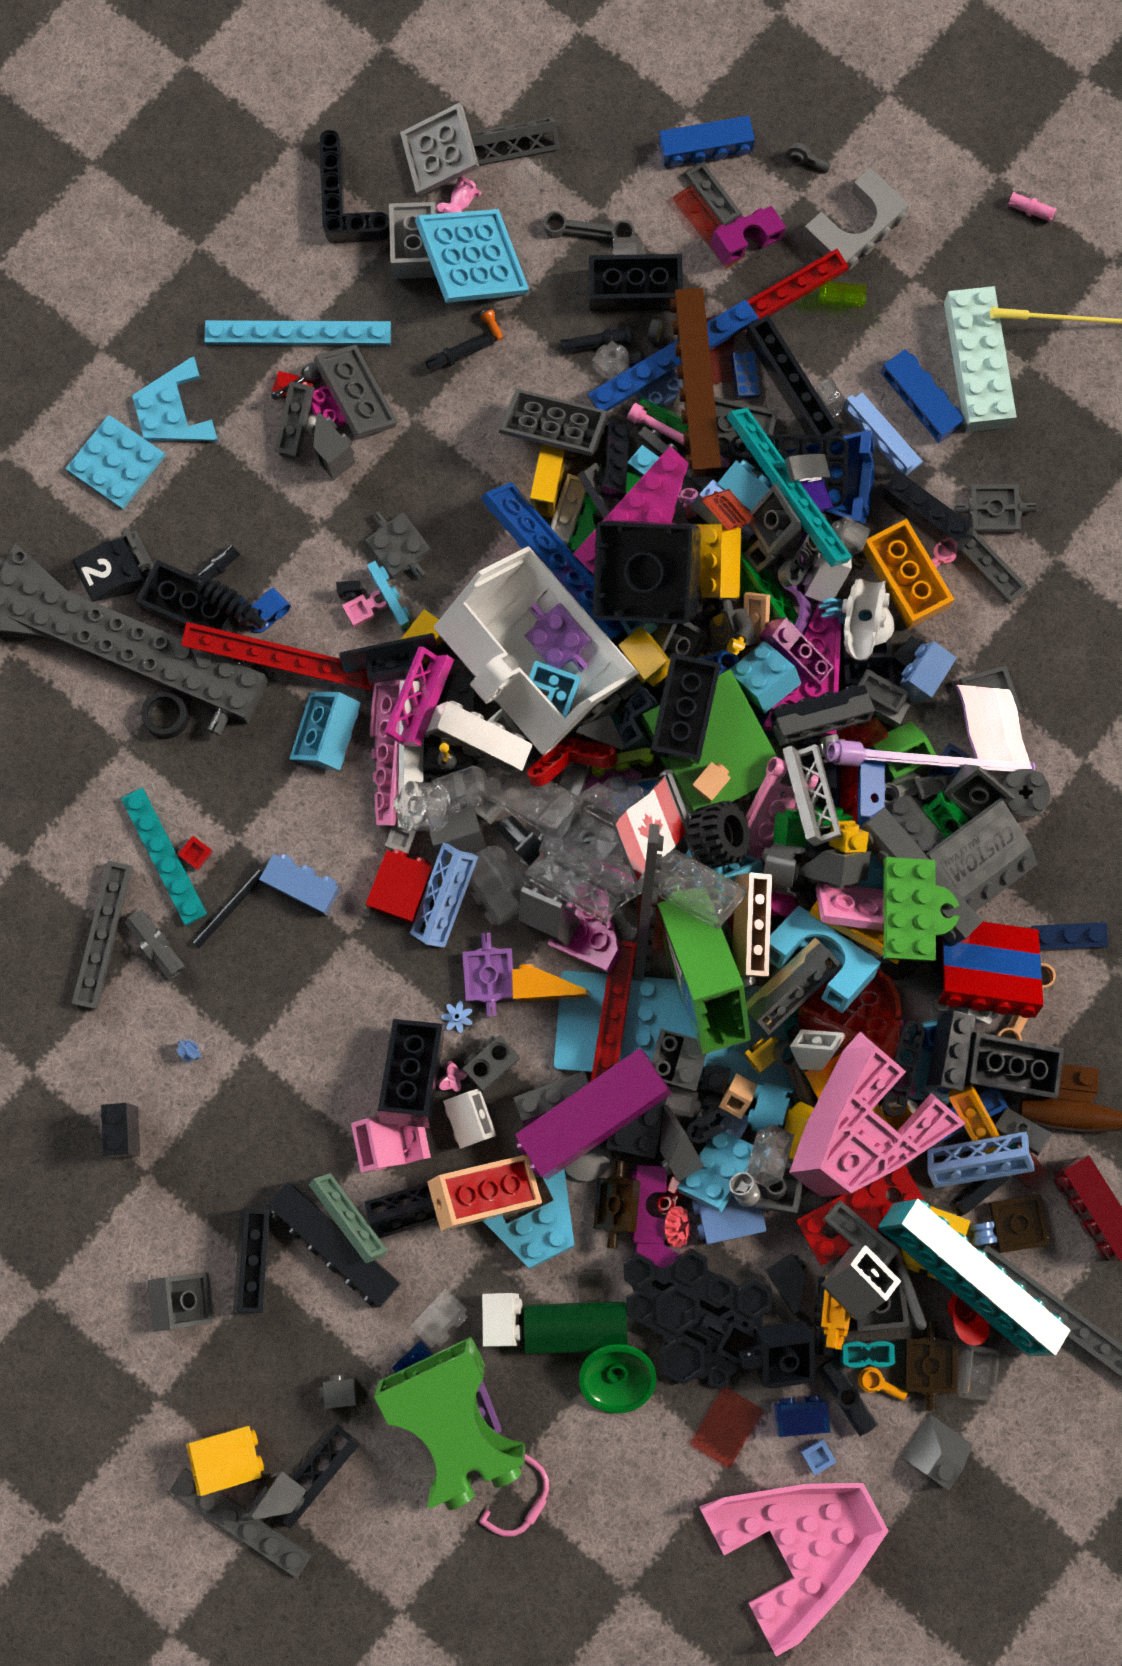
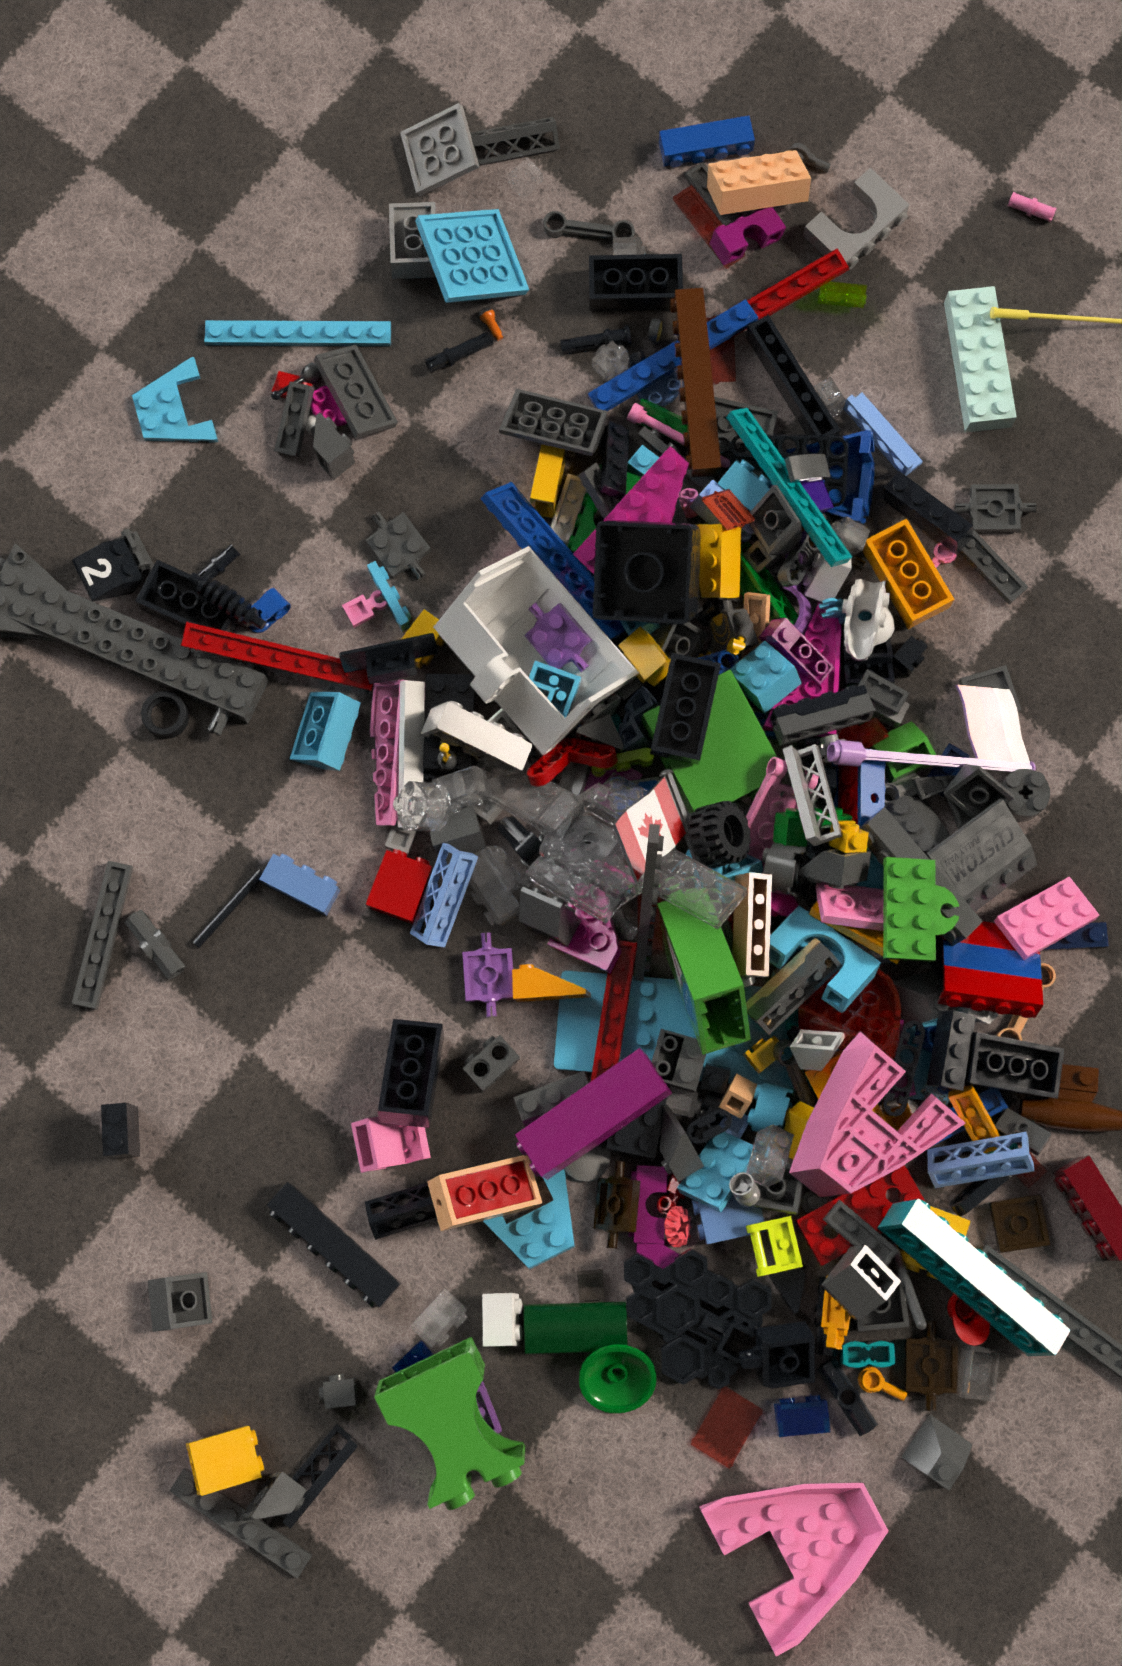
medium azure plate [66,415,166,510] -> none
teal plate [121,787,208,926] -> none
medium blue plate [176,1039,202,1063] -> none
red plate [178,836,213,870] -> none
black brick [233,1208,270,1313] -> none
sand green plate [309,1173,388,1263] -> none
black beam [319,130,390,243] -> none
black plate [336,580,363,601] -> none
dark pink fence [384,646,454,747] -> none
bright pink animal [436,176,482,213] -> none
bright pink piece [437,1061,467,1091] -> none
light blue plant [441,1001,472,1033] -> none
white brick [443,1088,496,1149] -> none
bright pink piece [479,1454,549,1537] -> none
light nougat brick [691,762,731,803] -> none
blue tile [730,351,761,399] -> none
medium blue plate [800,1439,837,1476] -> none
blue brick [880,349,964,443] -> none
medium blue slope [900,641,957,702] -> none
green piece [922,791,969,838] -> none
medium blue wheel [969,1221,998,1246] -> none
none -> light nougat brick [707,150,811,215]
none -> neon yellow plate [746,1216,803,1277]
none -> bright pink plate [994,877,1099,960]

